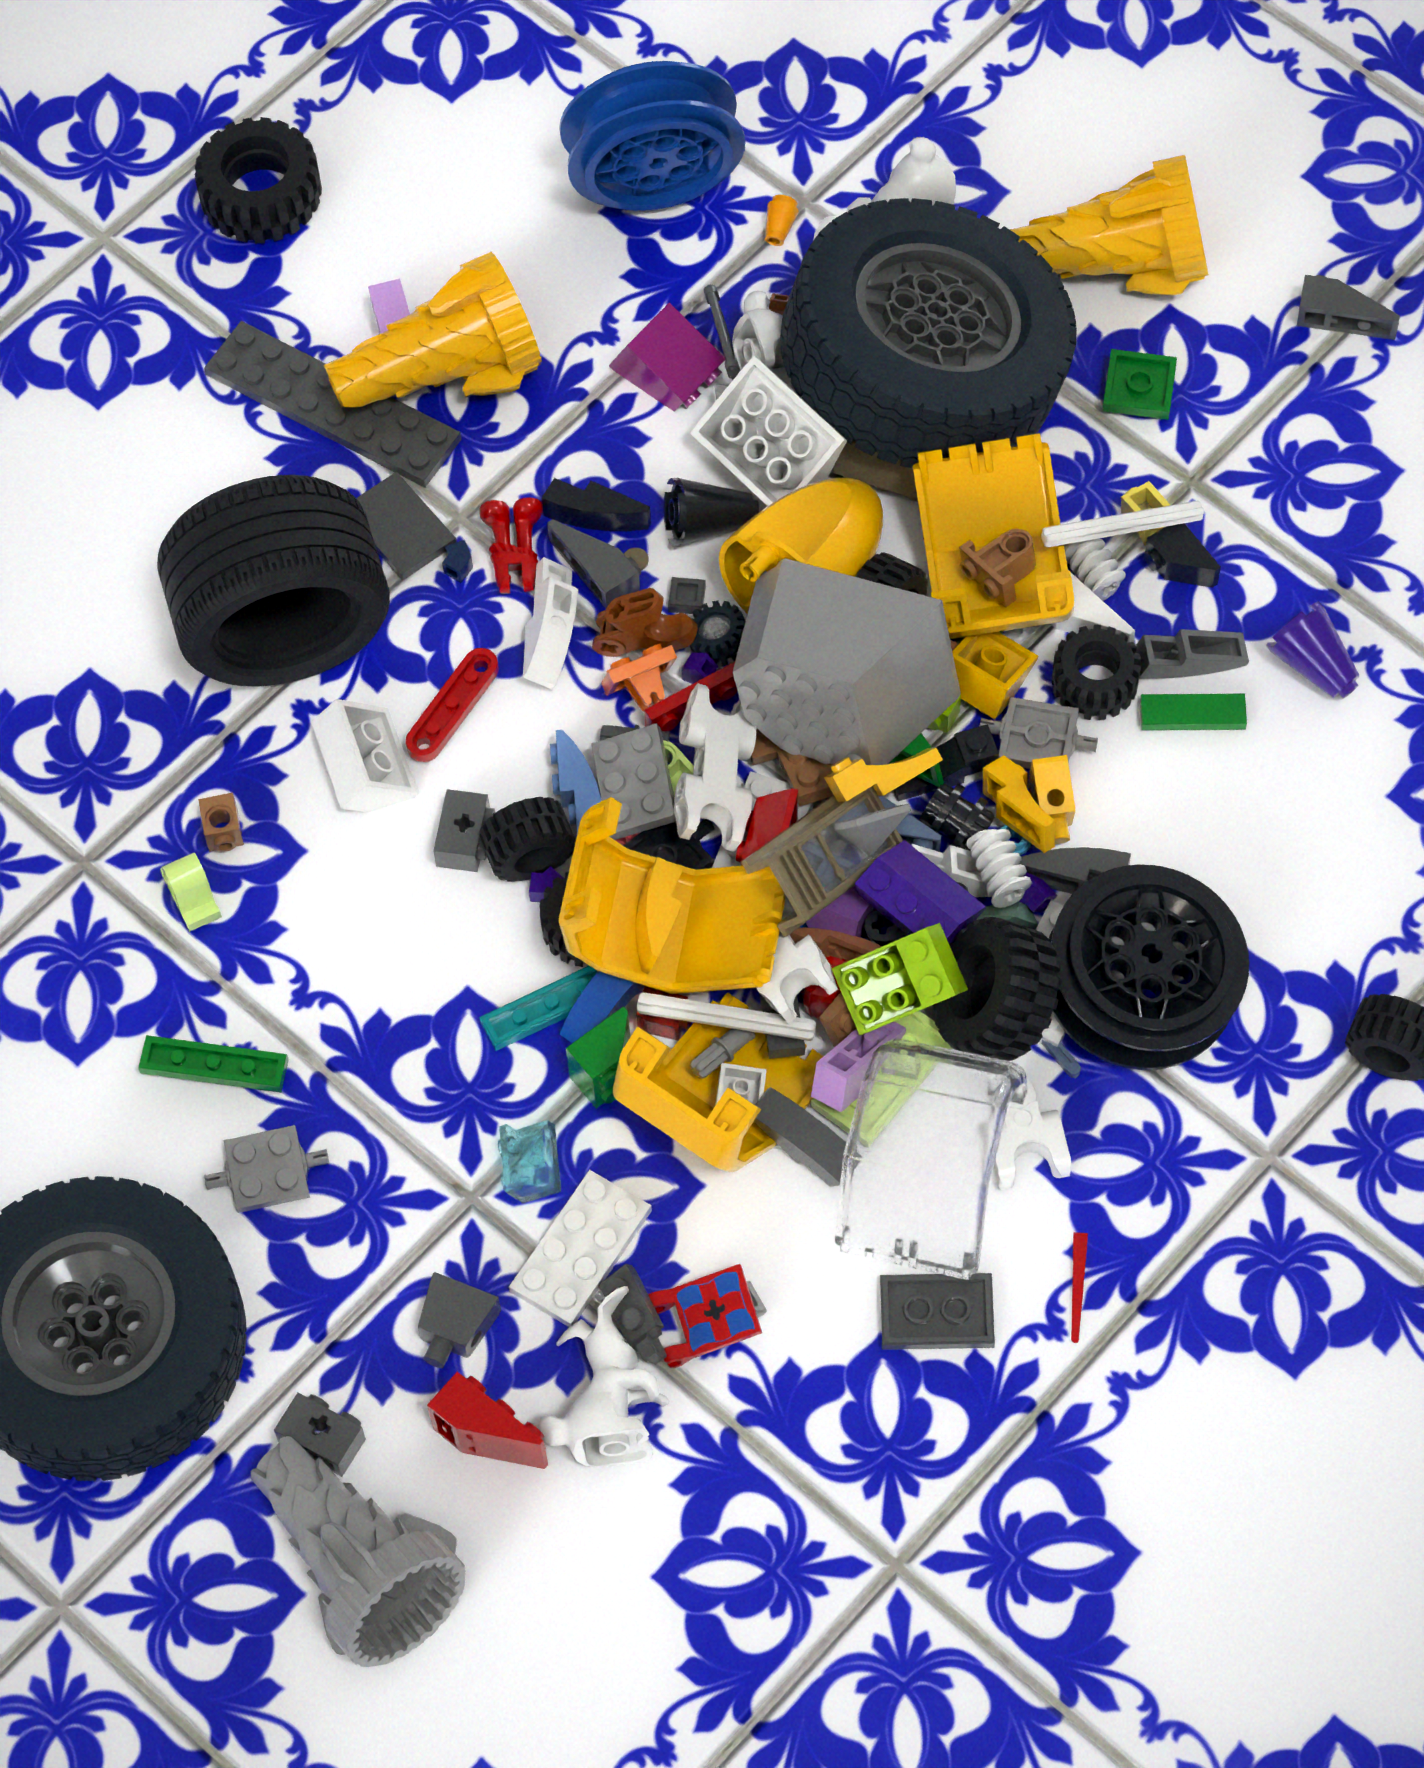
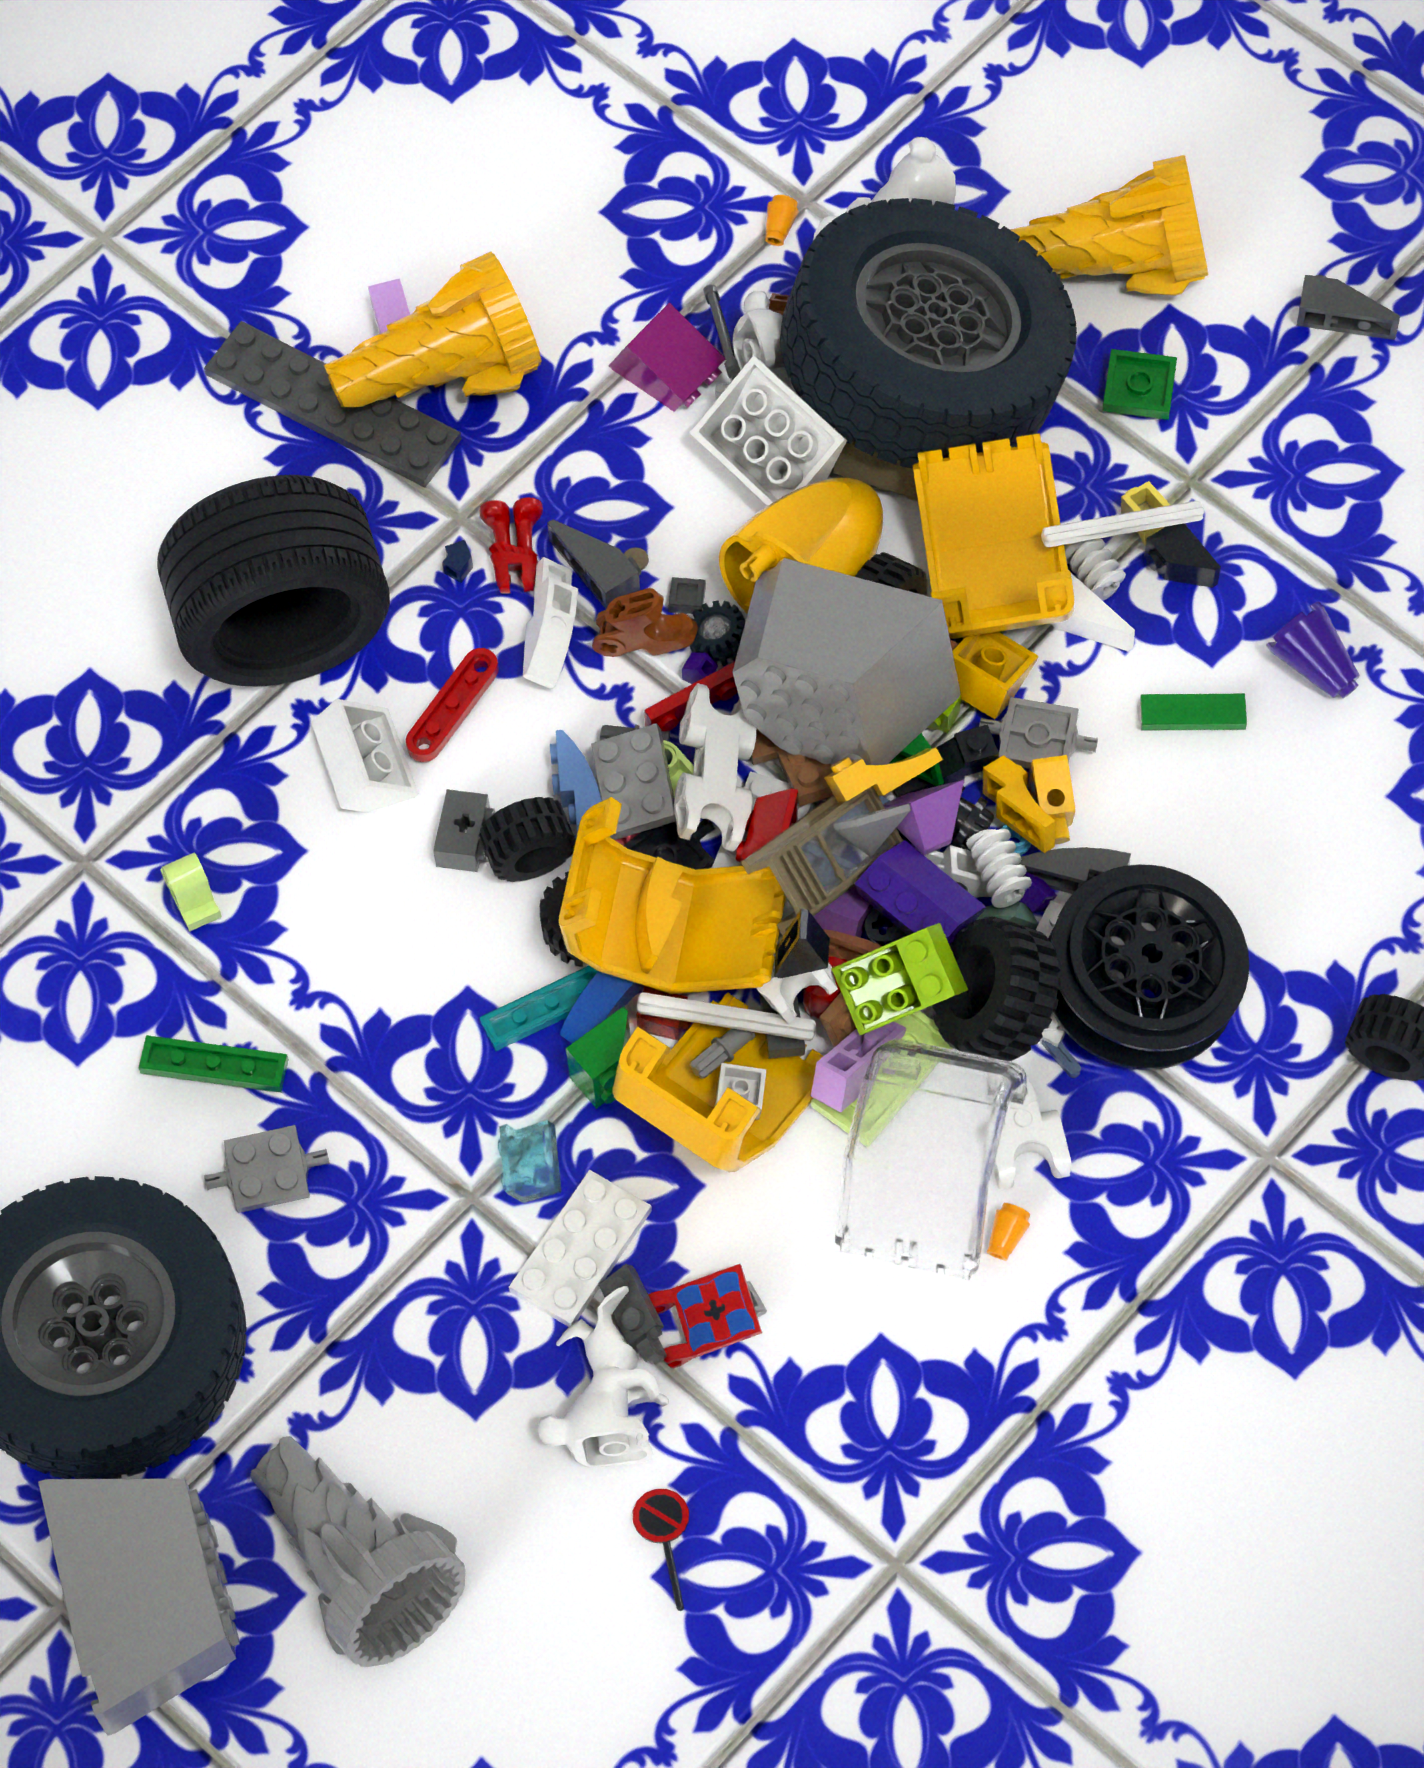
black tyre [194,117,322,244] -> none
medium nougat brick [198,792,244,852] -> none
dark grey brick [274,1392,366,1477] -> none
dark grey tile [356,471,457,580] -> none
dark grey torso [418,1272,501,1368] -> none
red slope [427,1371,548,1469] -> none
dark purple piece [529,866,564,903] -> none
black slope [542,478,651,531] -> none
blue wheel [559,61,746,211] -> none
orange plate [601,644,677,712] -> none
black cone [664,478,759,546] -> none
dark grey slope [753,1087,863,1187] -> none
dark grey tile [880,1273,995,1350] -> none
medium nougat pin [959,529,1036,607] -> none
black tyre [1052,625,1141,720] -> none
red sticker [1071,1232,1088,1343] -> none
dark grey slope [1136,629,1249,679] -> none
none -> light grey windscreen [38,1478,240,1736]
none -> piece [633,1489,689,1611]
none -> black slope [774,908,830,978]
none -> medium lavender slope [883,780,964,855]
none -> light orange cone [987,1203,1031,1261]

